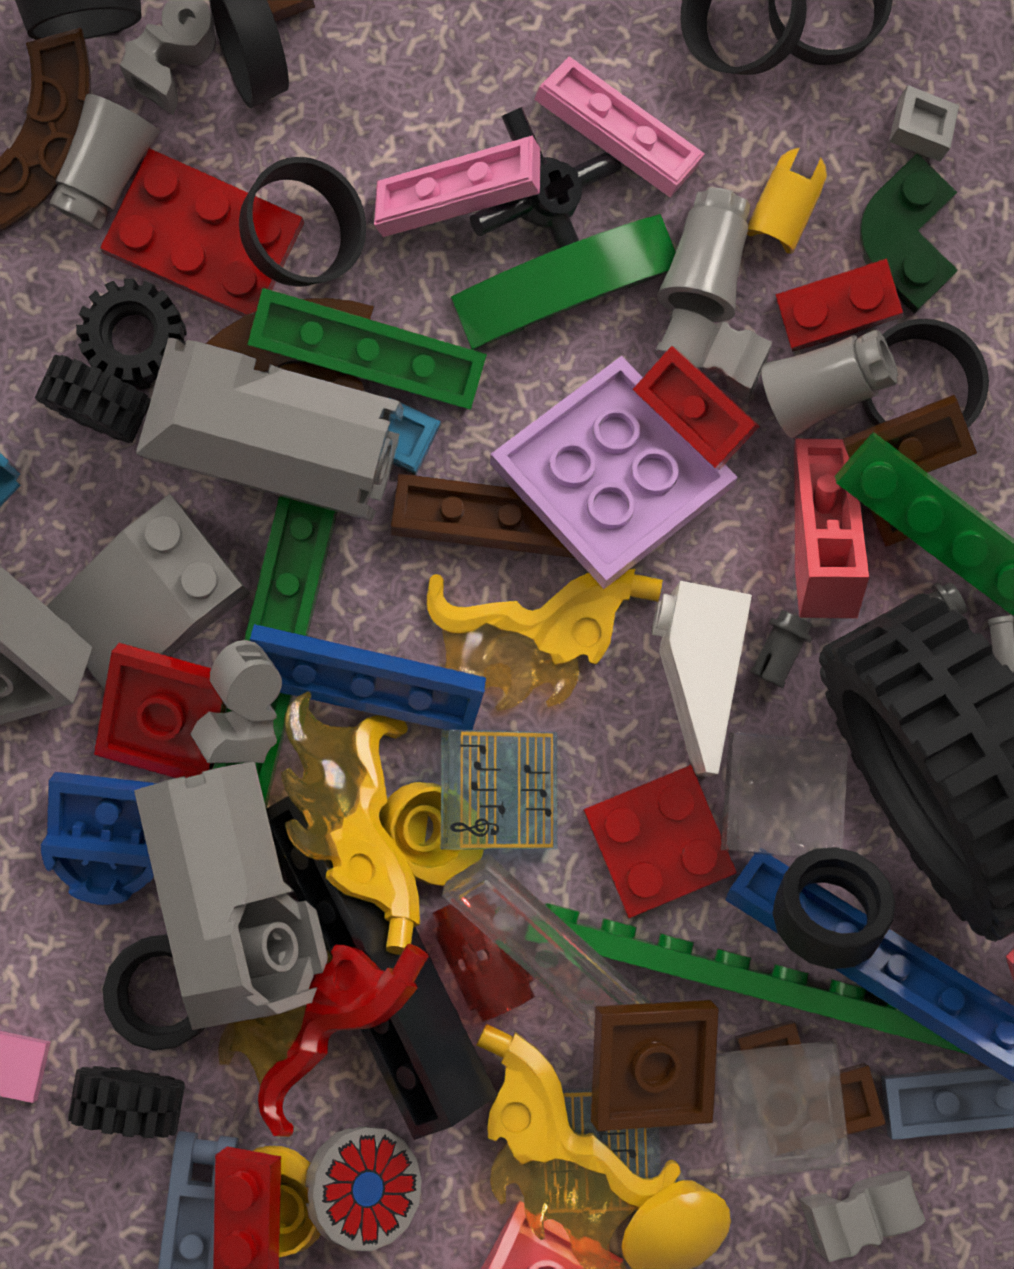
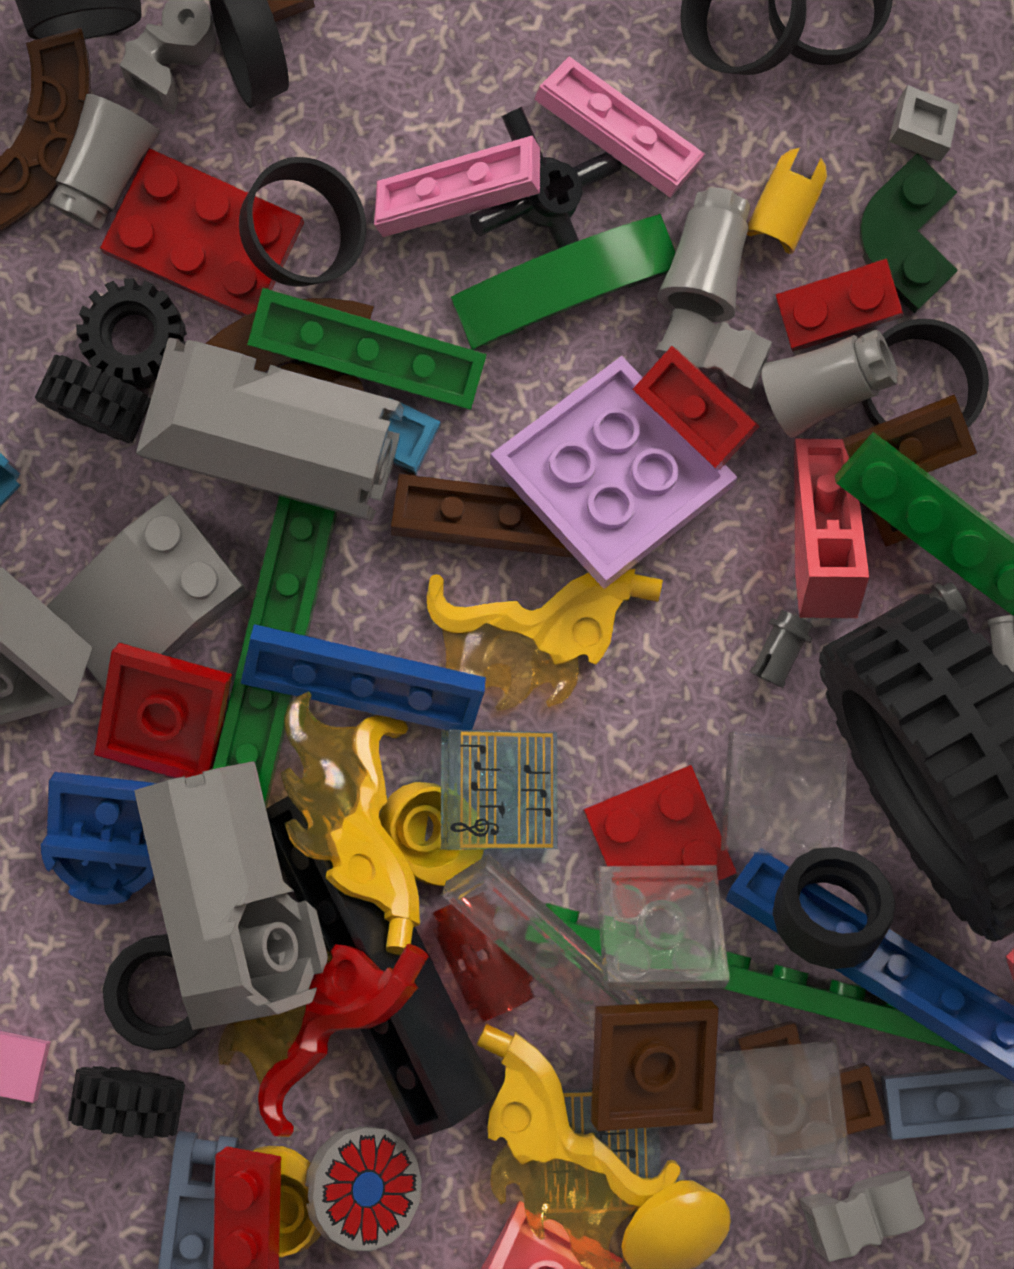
light grey leg [191,640,282,763] -> none
white slope [652,581,752,777] -> none
none -> clear plate [595,865,730,990]

